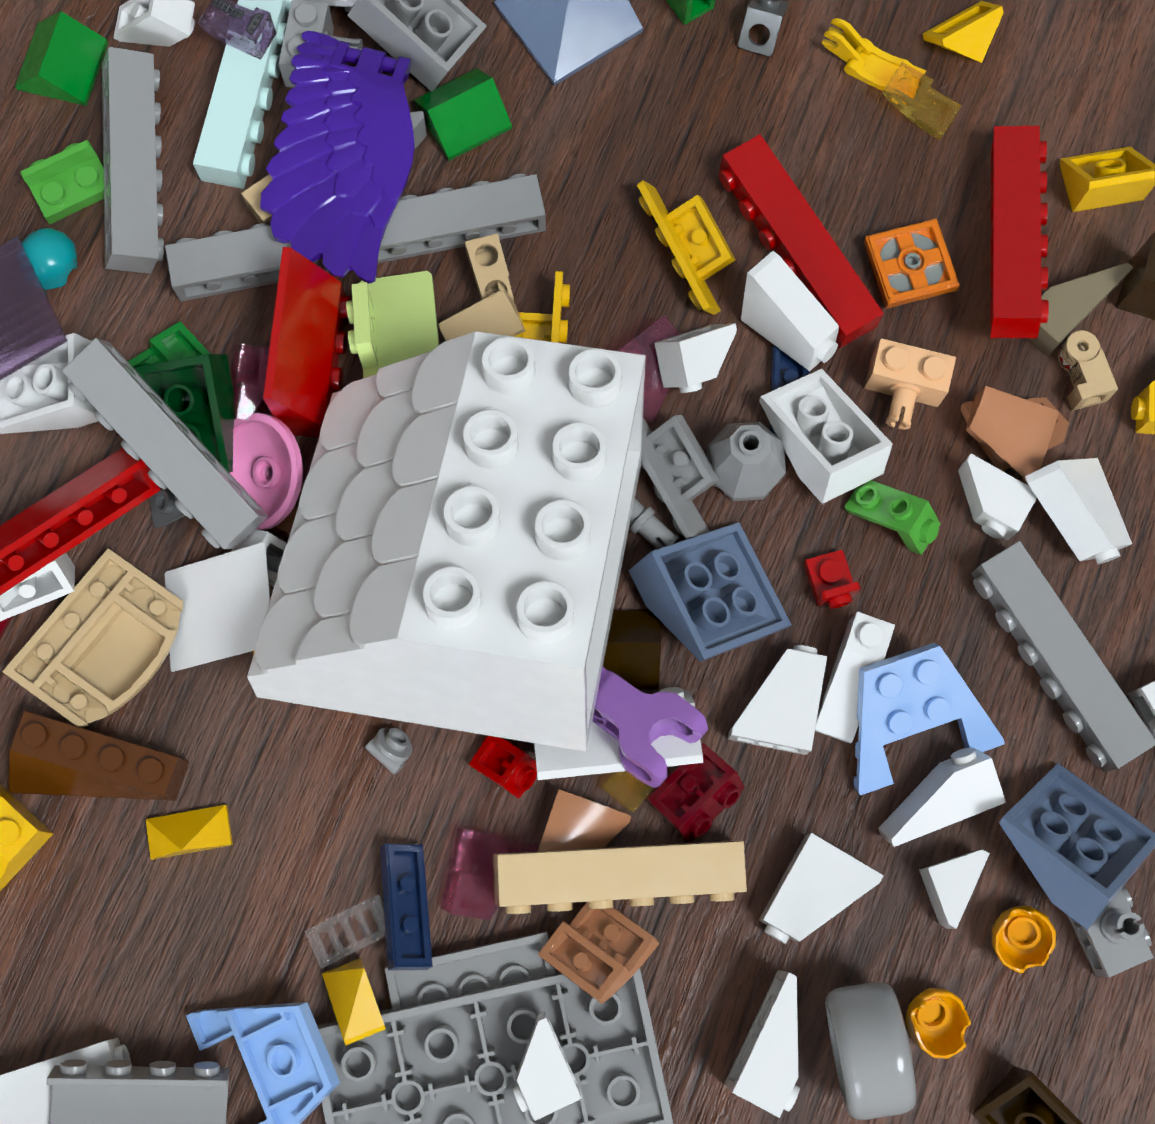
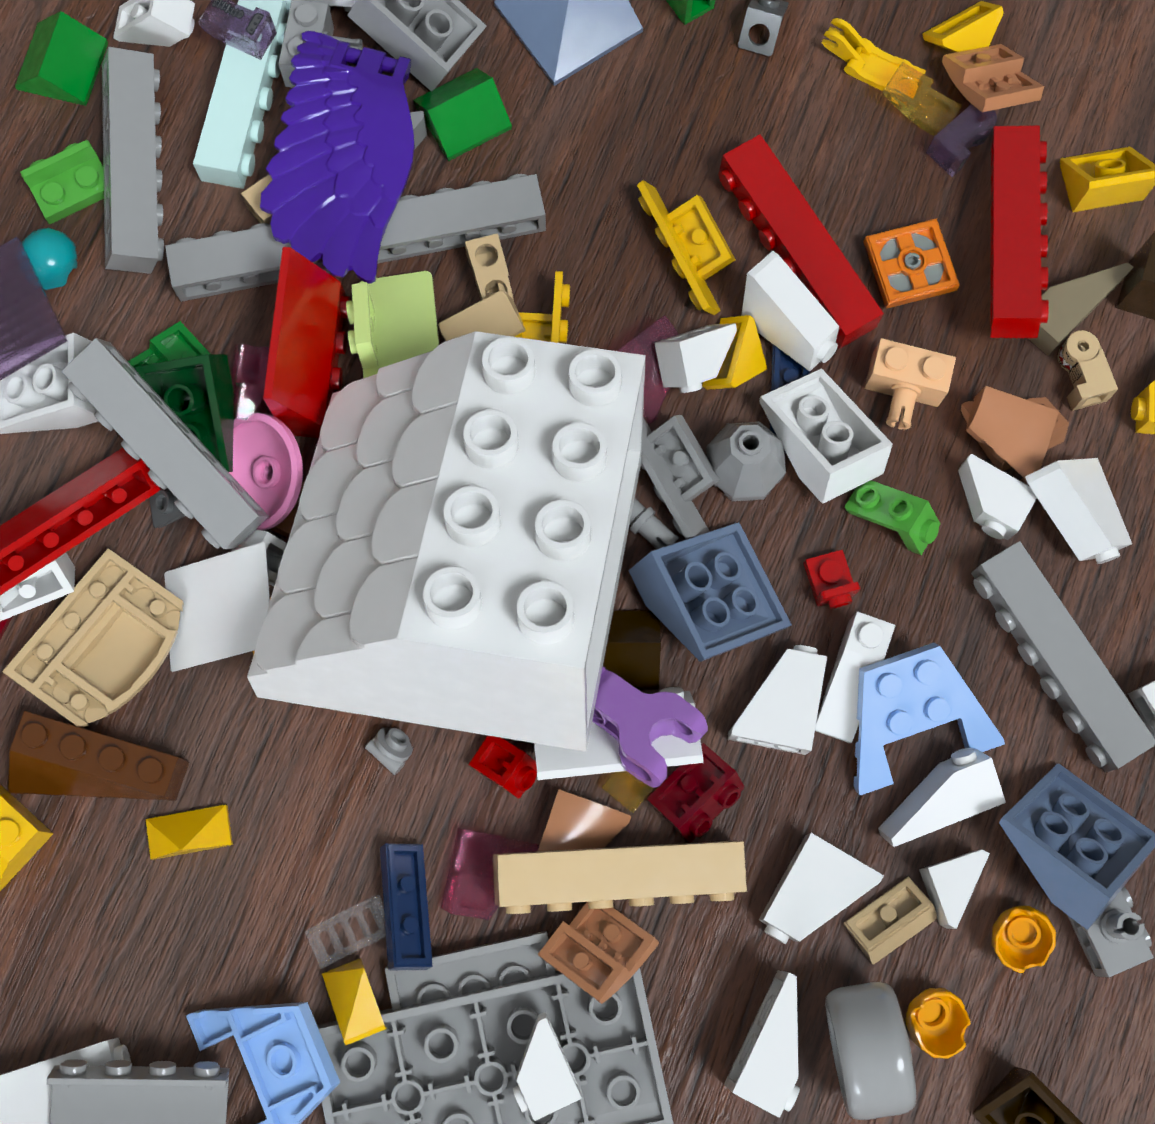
none -> yellow slope [702,315,767,390]
none -> tan slope [844,876,937,964]
none -> clear purple leg [926,105,997,177]
none -> nougat slope [942,44,1044,112]

